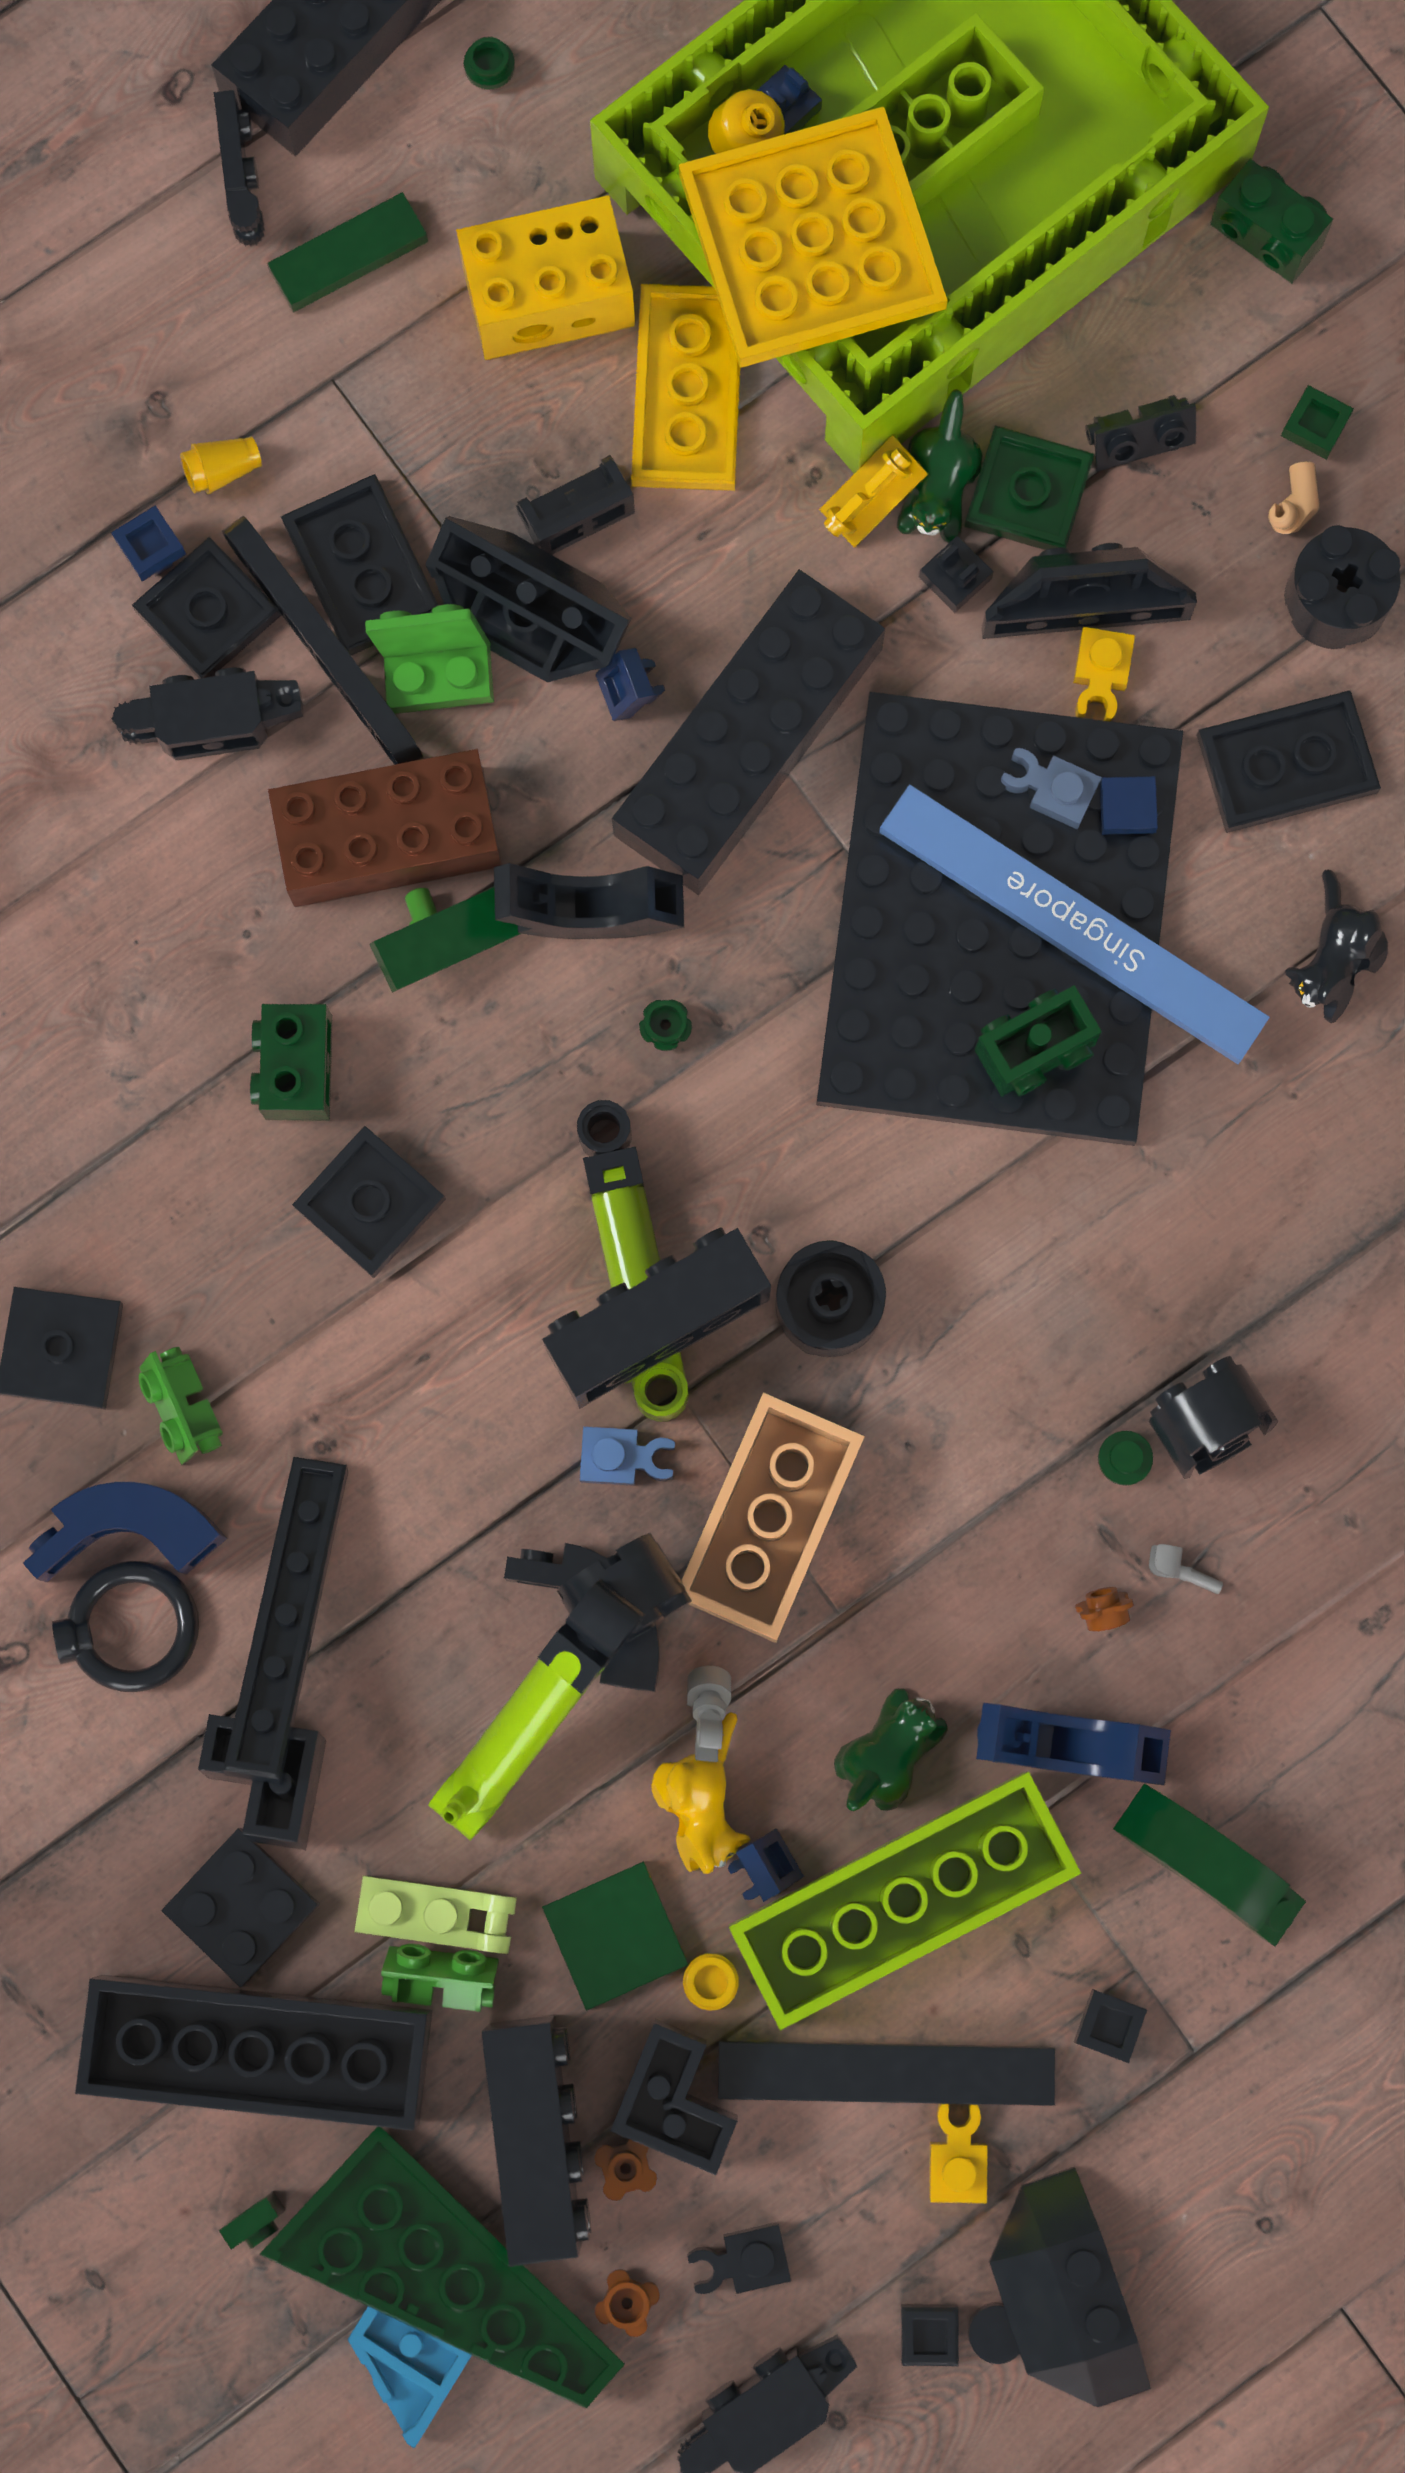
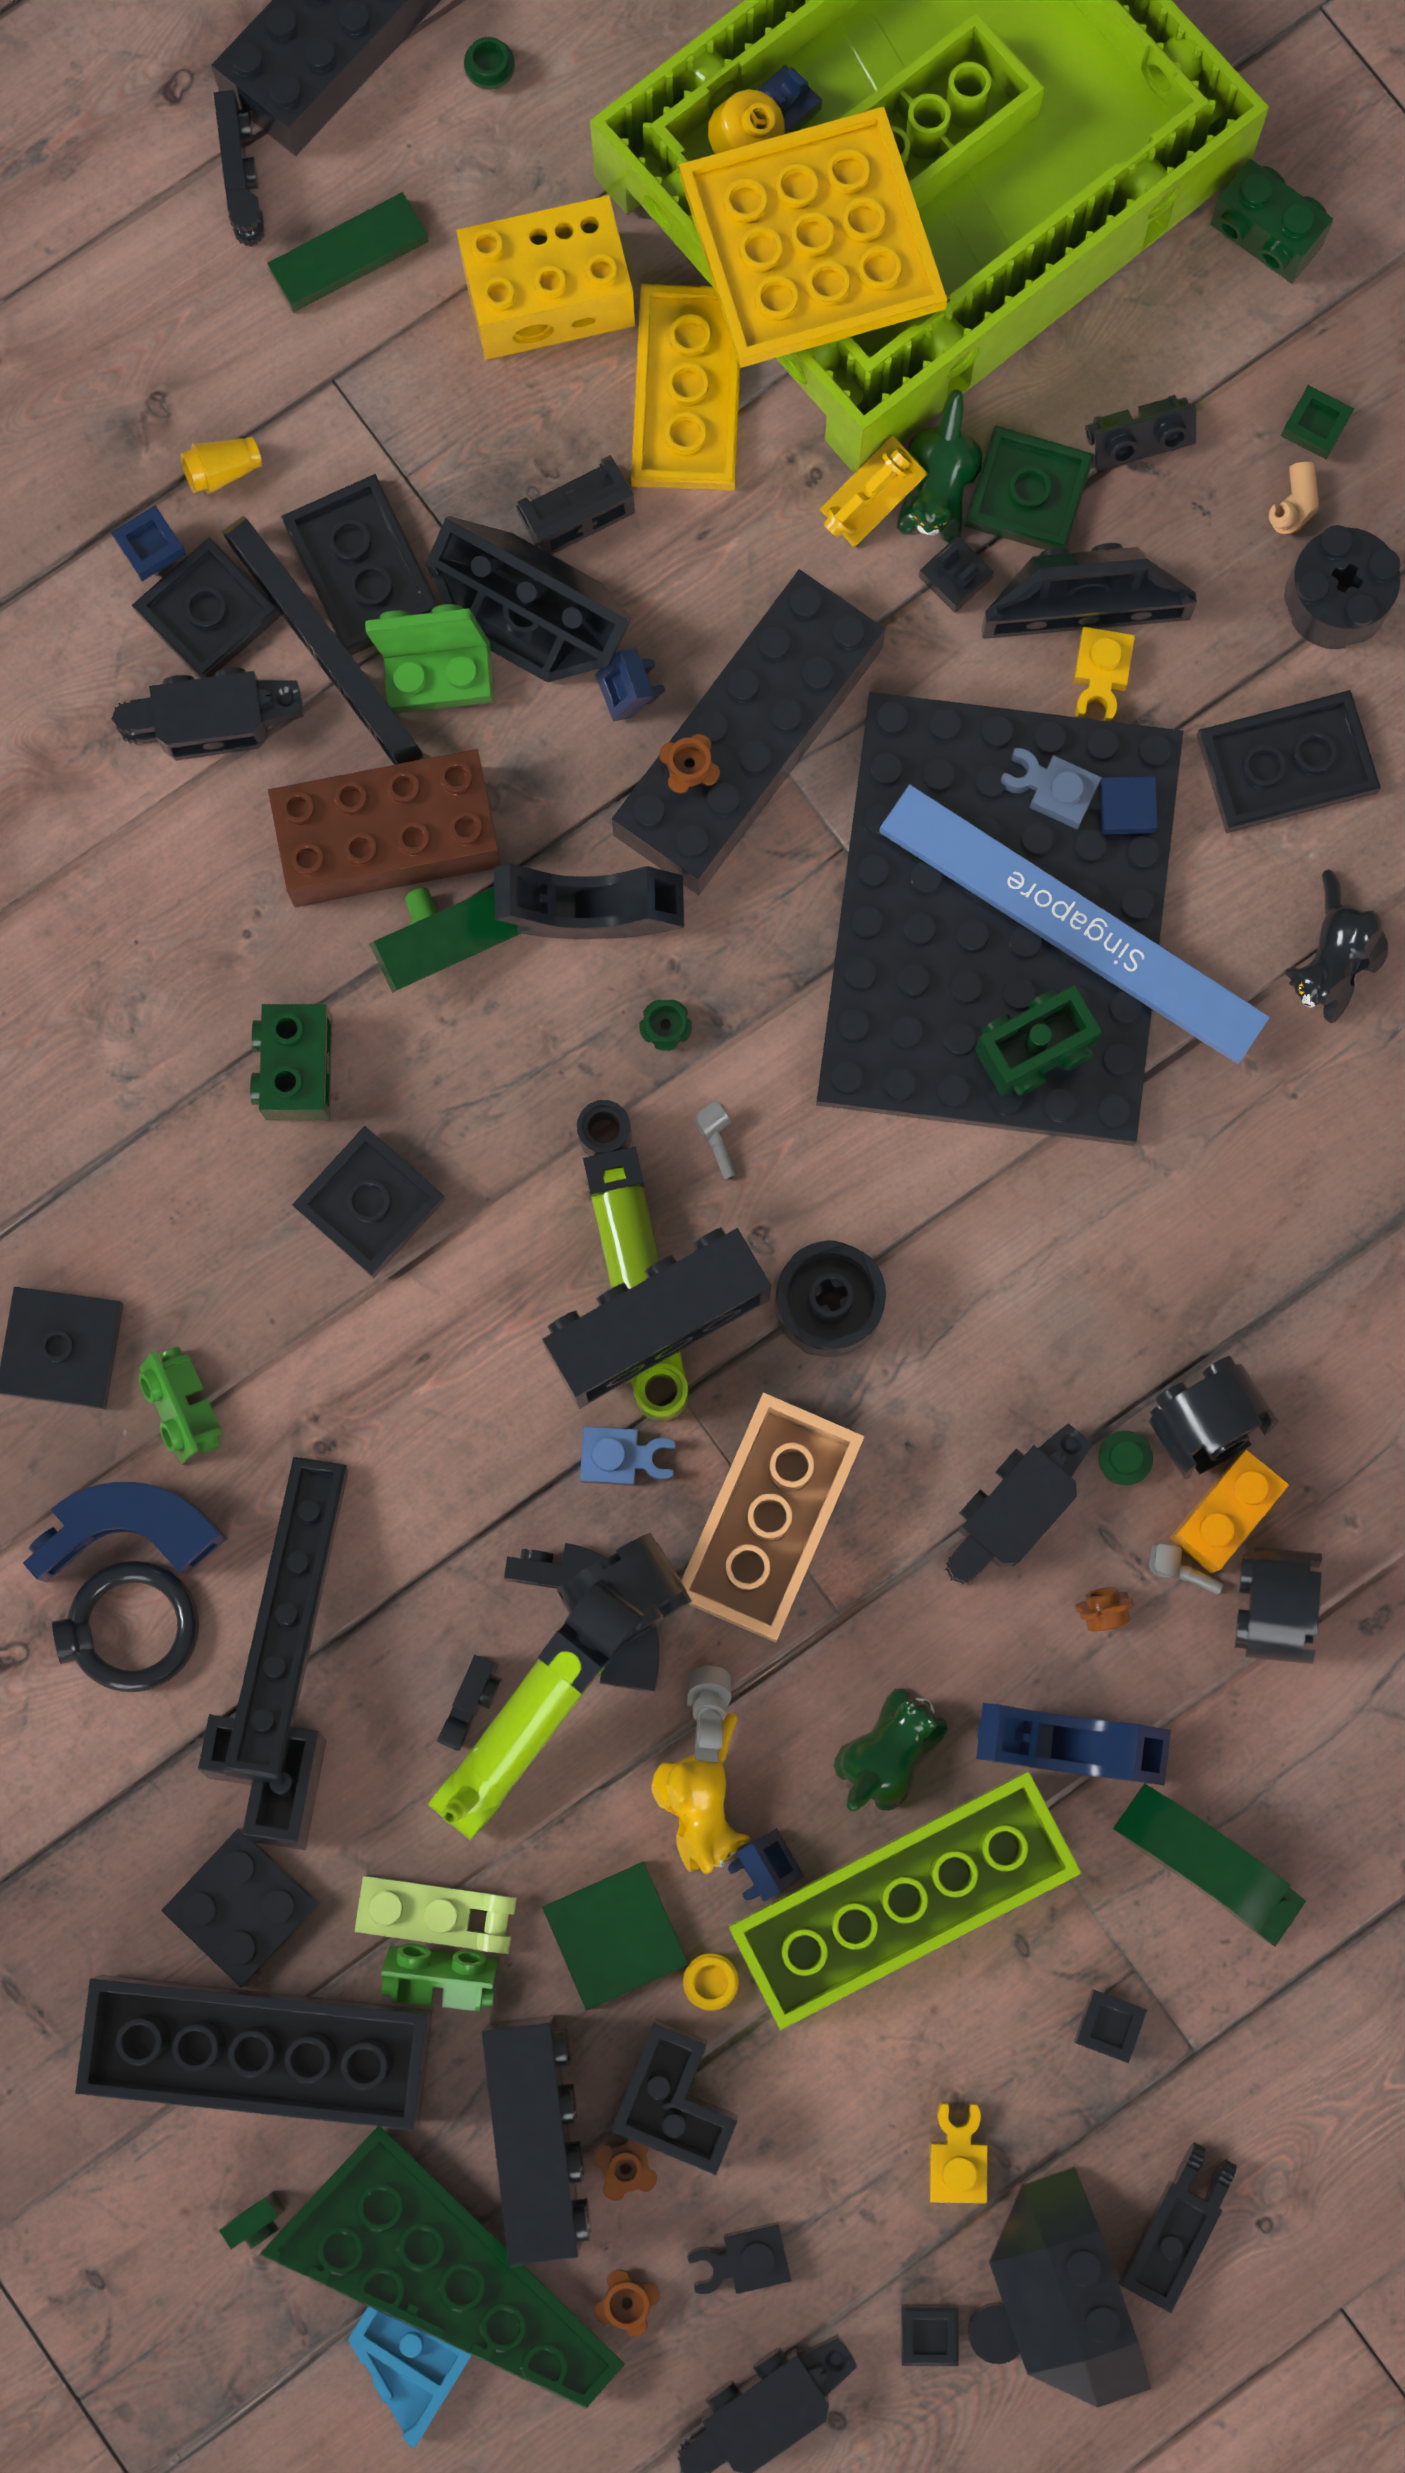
black tile [718,2041,1055,2106] -> none
none -> black plate [437,1655,502,1751]
none -> dark orange plate [659,734,720,794]
none -> light grey hand [695,1101,736,1179]
none -> black hinge [945,1424,1092,1585]
none -> black hinge [1118,2142,1237,2313]
none -> light orange brick [1168,1450,1289,1573]
none -> black brick [1235,1547,1322,1664]

